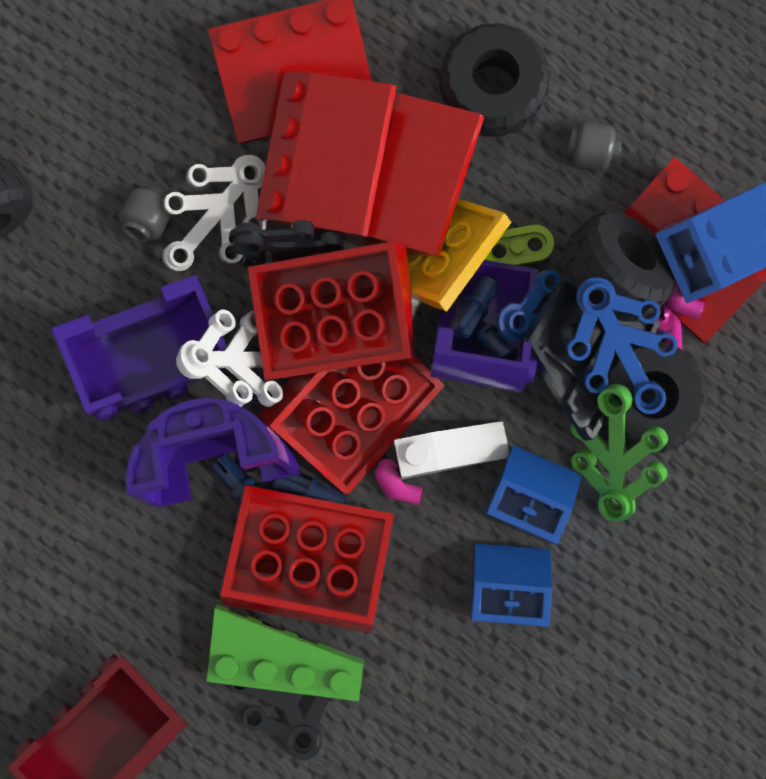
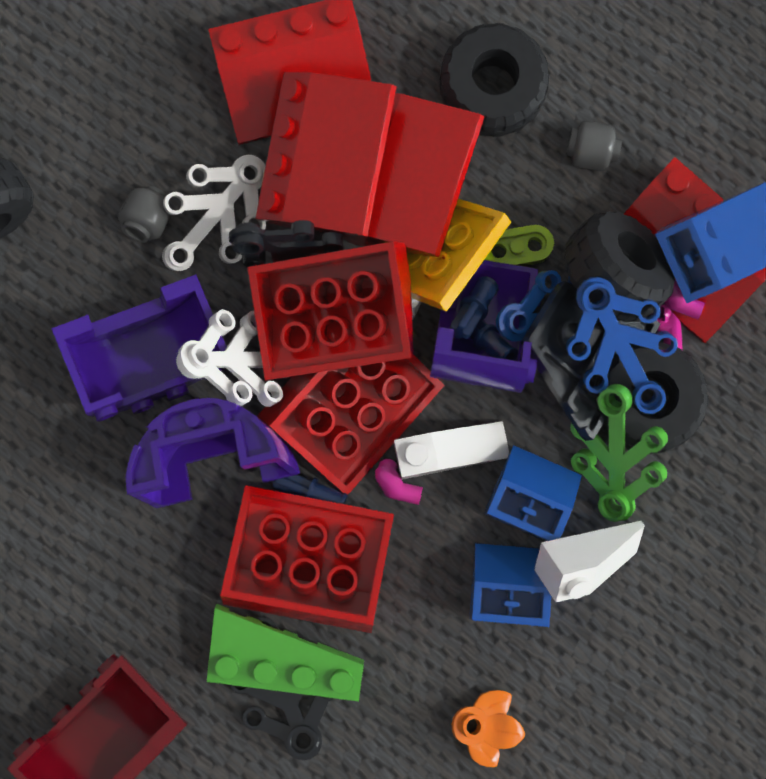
dark blue pin [210,454,257,503] -> none
none -> orange plate [451,690,525,767]
none -> white slope [535,521,645,602]

